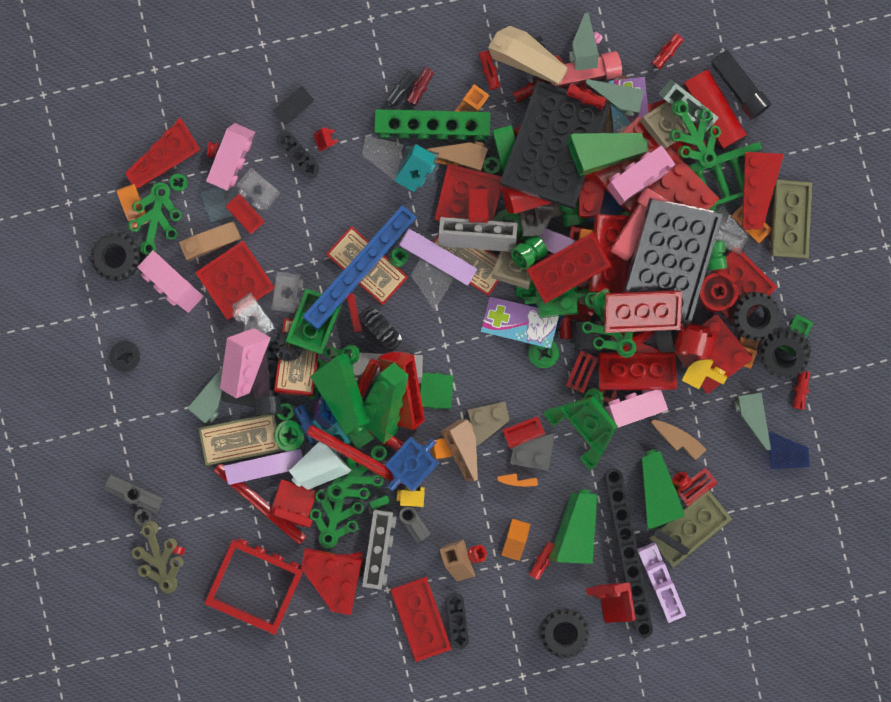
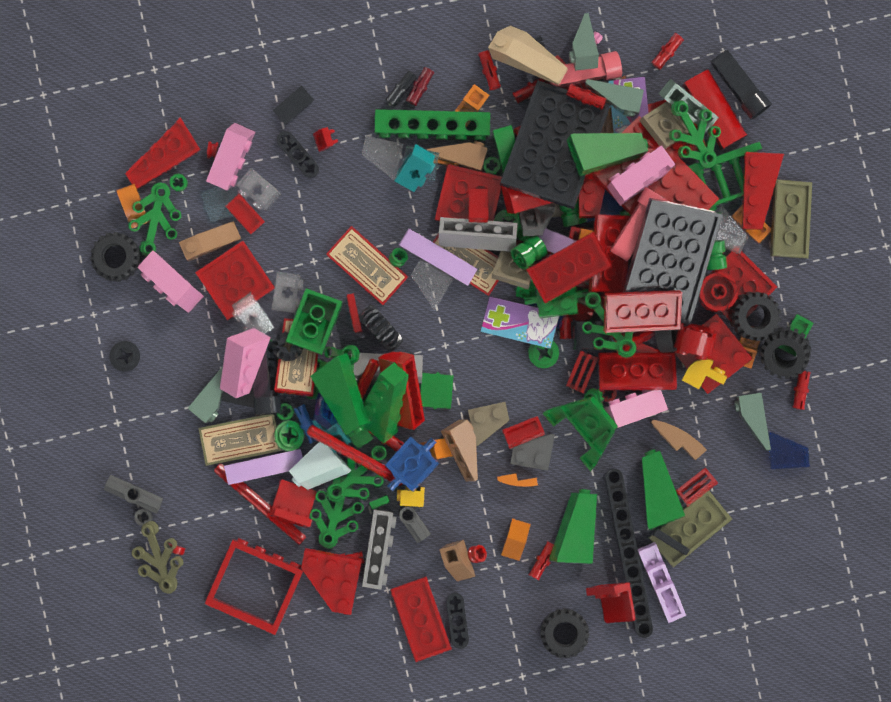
blue plate [303,205,417,331] -> none
green tile [590,289,610,315] -> none
red bush [672,472,691,491] -> none

